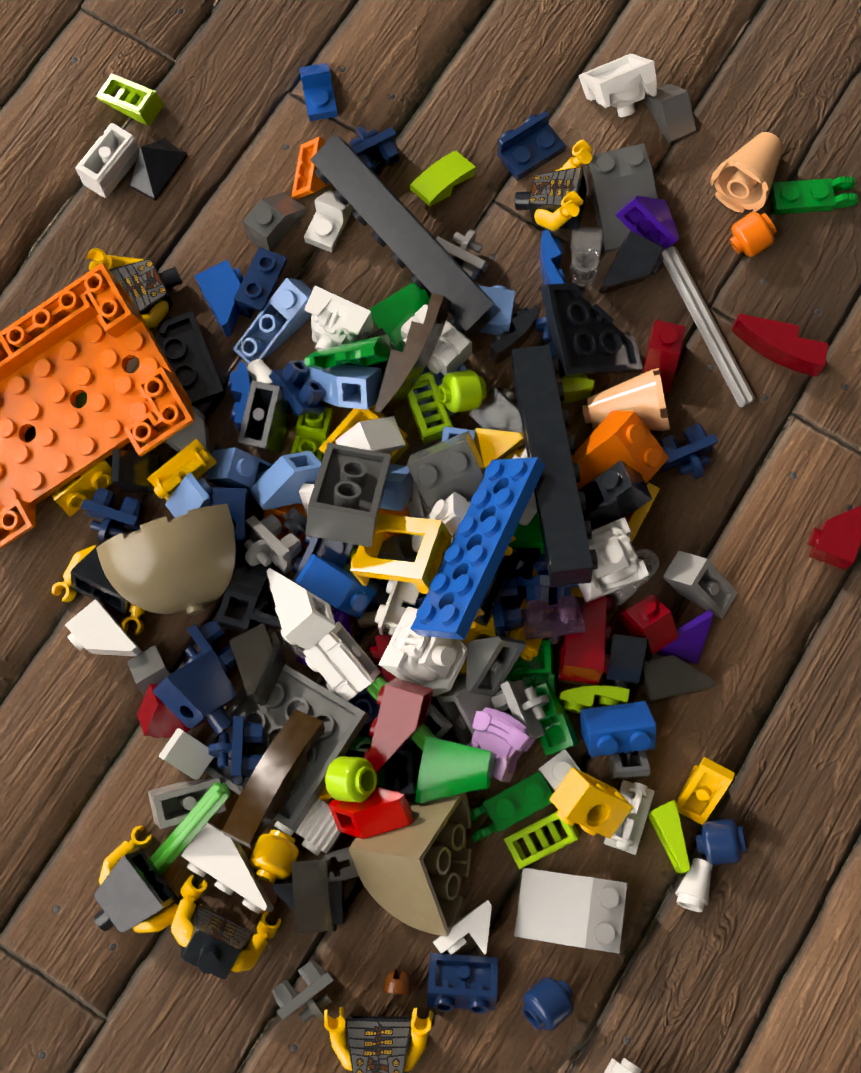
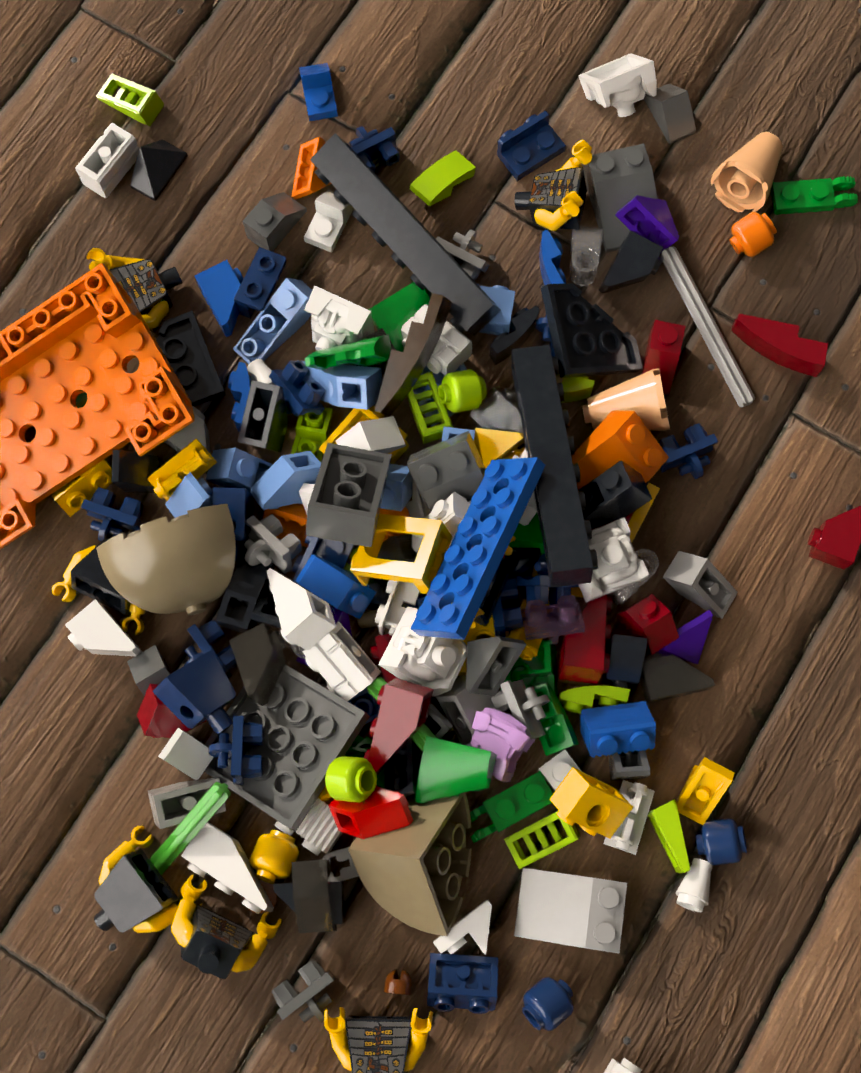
dark brown slope [222,709,325,848] -> none
black plate [282,508,307,536] -> none

